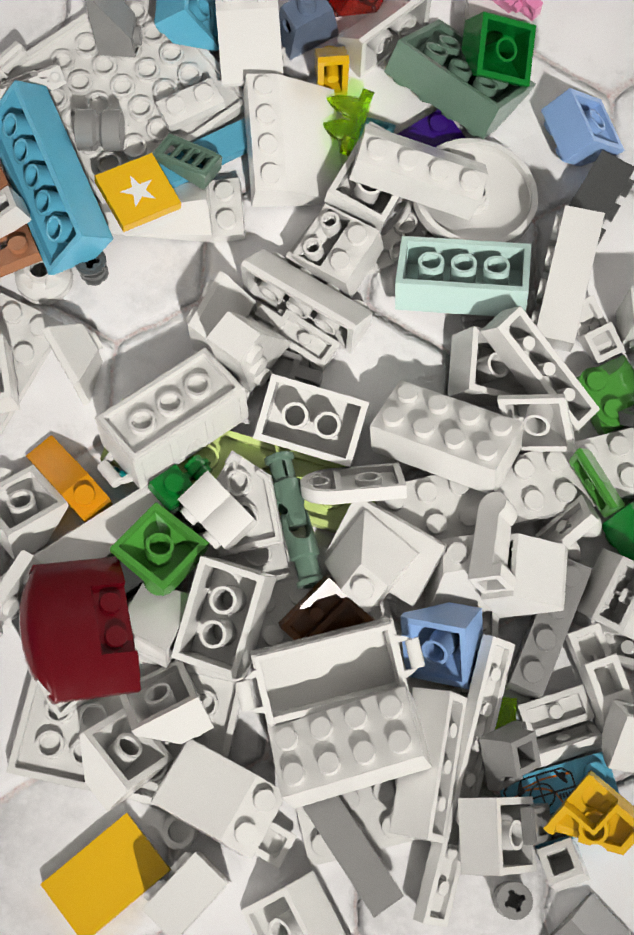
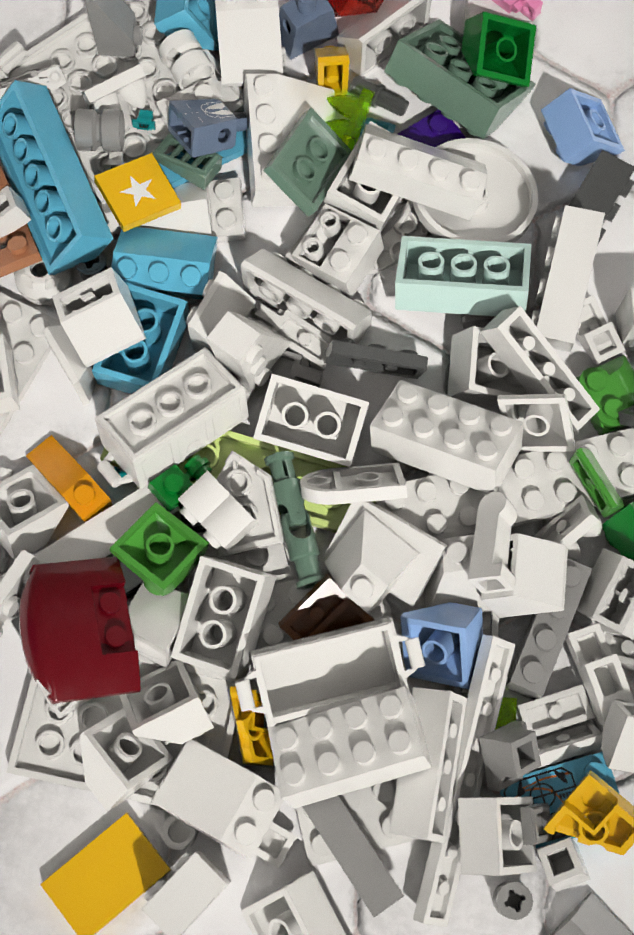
none -> white slope [52,267,146,368]
none -> white tile [83,64,147,114]
none -> medium azure brick [92,283,190,394]
none -> white piece [103,152,127,171]
none -> medium azure slope [112,227,218,300]
none -> teal piece [132,110,156,131]
none -> white wheel [159,29,215,90]
none -> sand blue torso [168,99,248,158]
none -> yellow slope [230,686,274,766]
none -> sand green plate [263,107,352,217]
none -> dark grey plate [324,338,428,379]
none -> dark grey axle [349,75,409,116]

